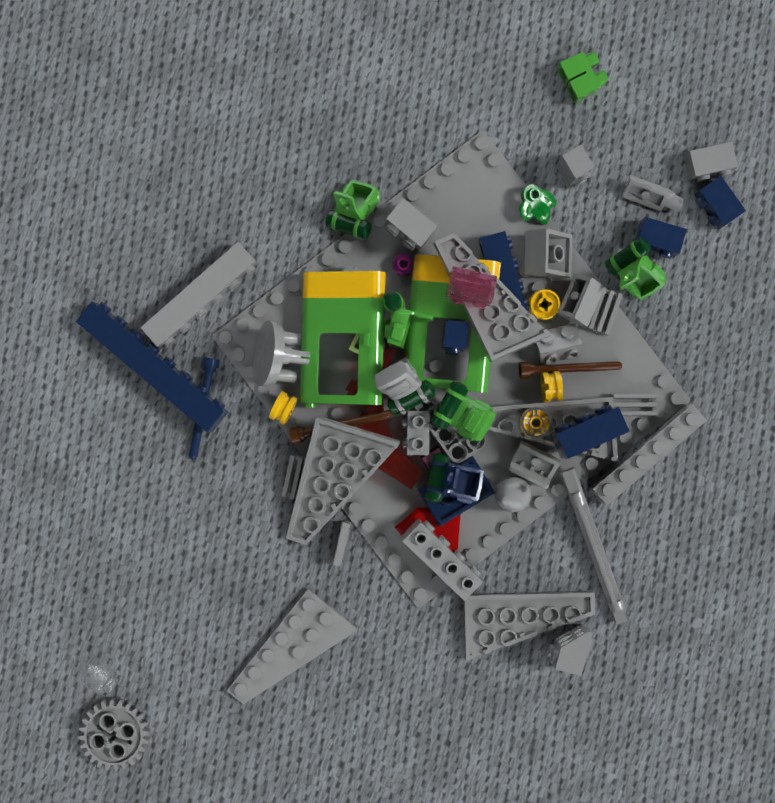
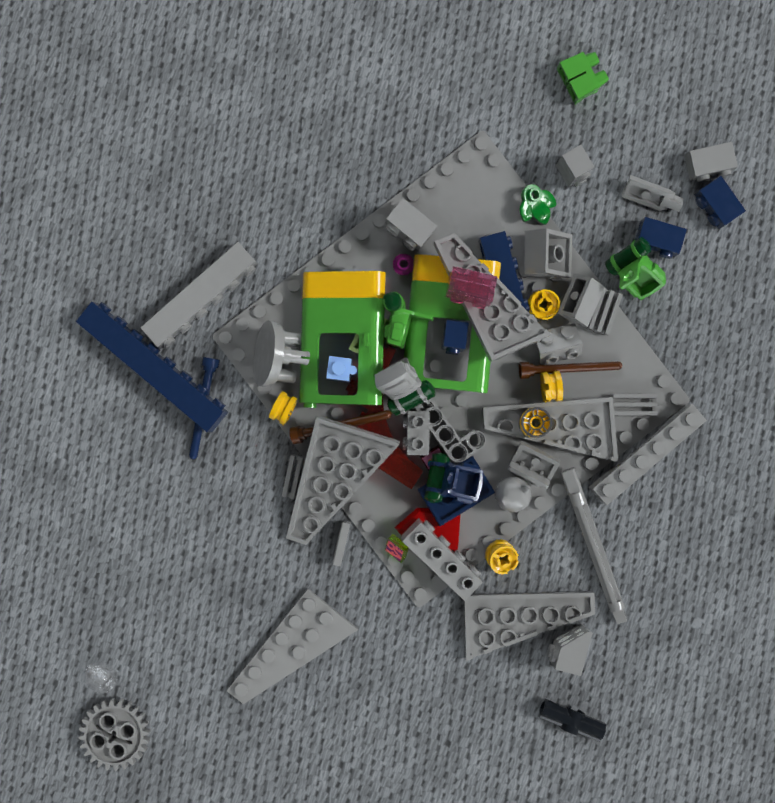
bright green piece [325,180,380,240] -> none
bright green piece [430,381,496,441] -> none
dark blue brick [550,405,630,459] -> none
none -> light blue brick [326,356,358,383]
none -> tile [385,534,409,563]
none -> yellow wheel [485,539,519,574]
none -> black piece [538,699,606,742]

